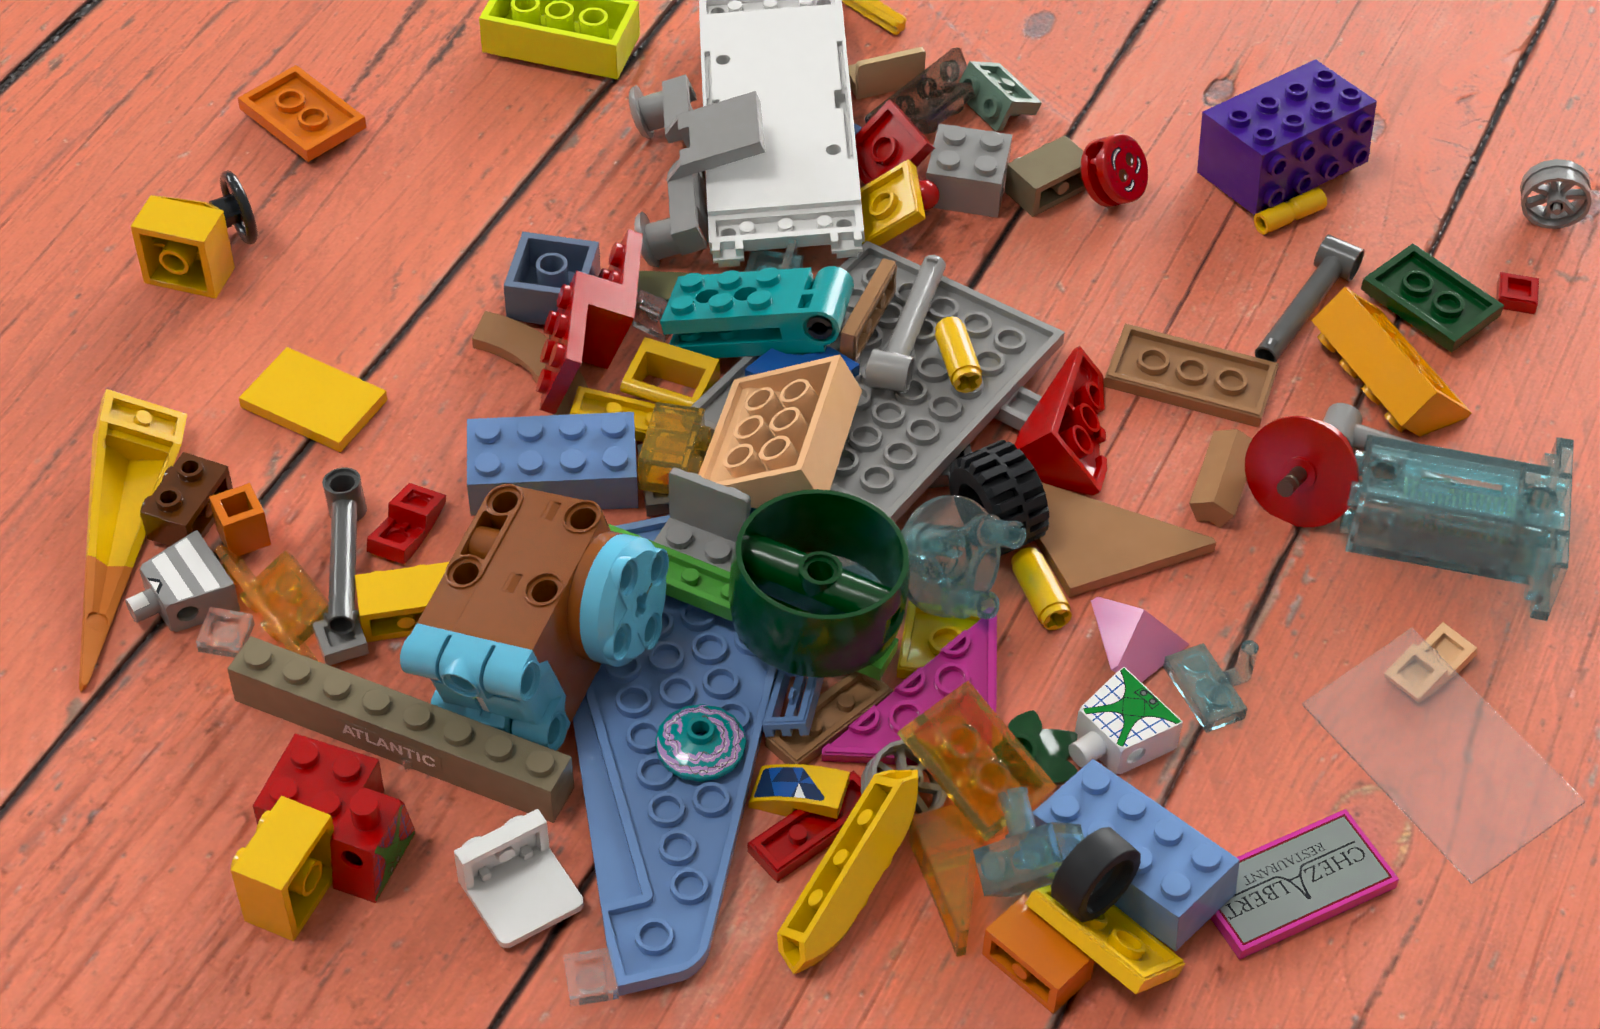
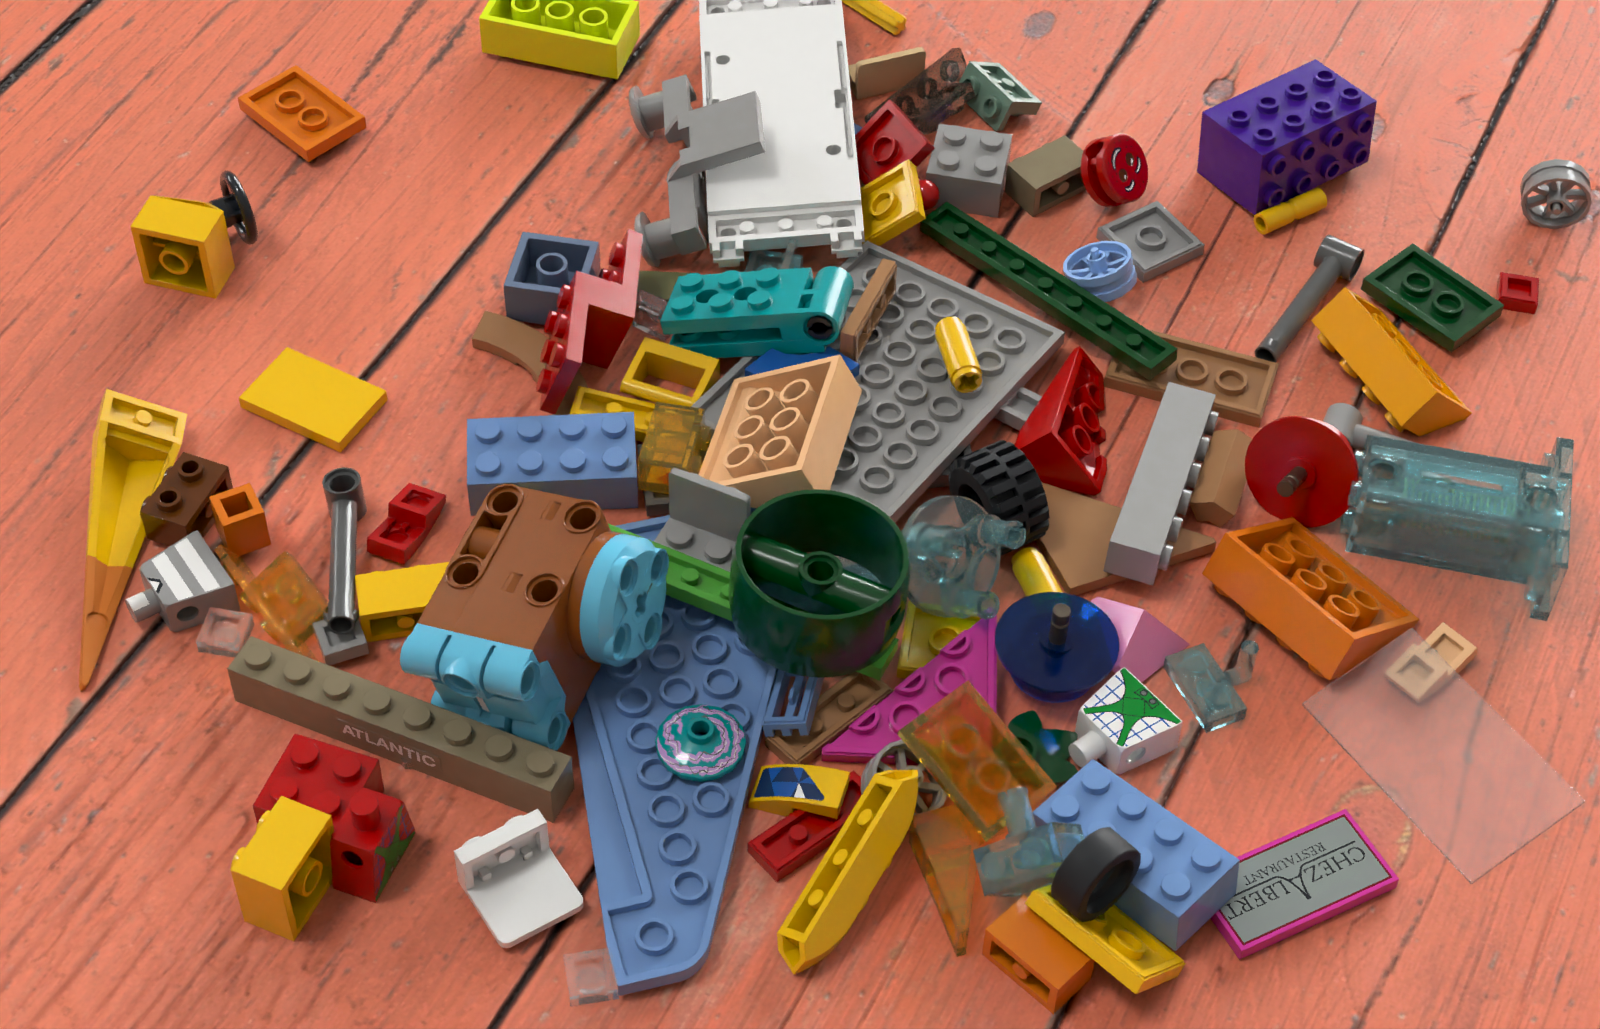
light grey piece [865,255,946,393] -> none
none -> dark green plate [920,202,1178,380]
none -> clear blue piece [995,592,1119,703]
none -> light blue wheel [1063,241,1137,302]
none -> light grey tile [1096,201,1205,283]
none -> light grey brick [1103,382,1219,585]
none -> orange slope [1202,517,1420,680]

